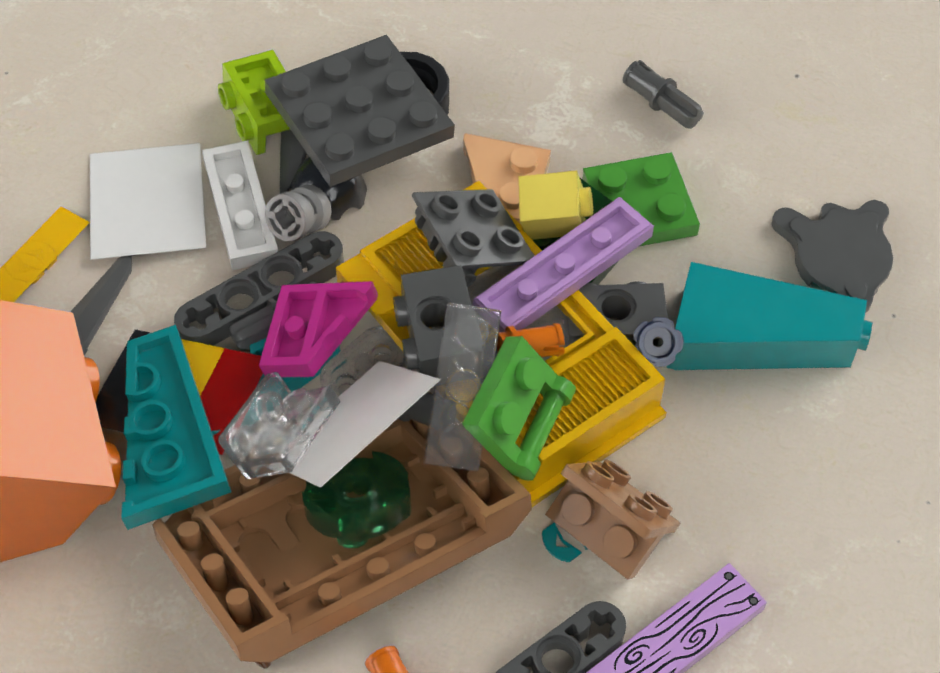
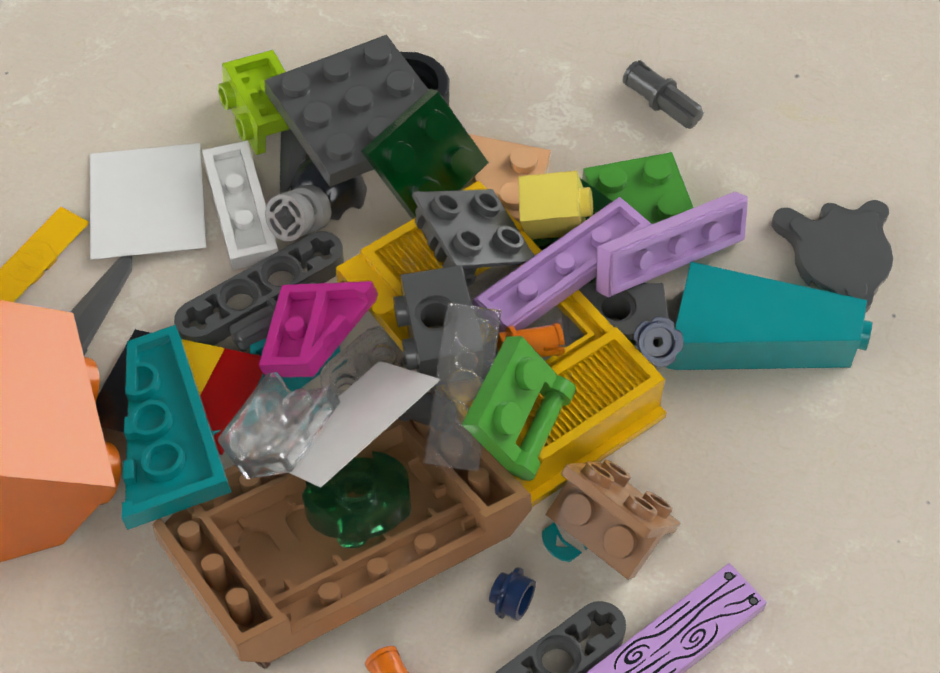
none -> dark green plate [361,89,489,219]
none -> dark blue plate [489,567,536,621]
none -> lavender tile [596,192,748,297]

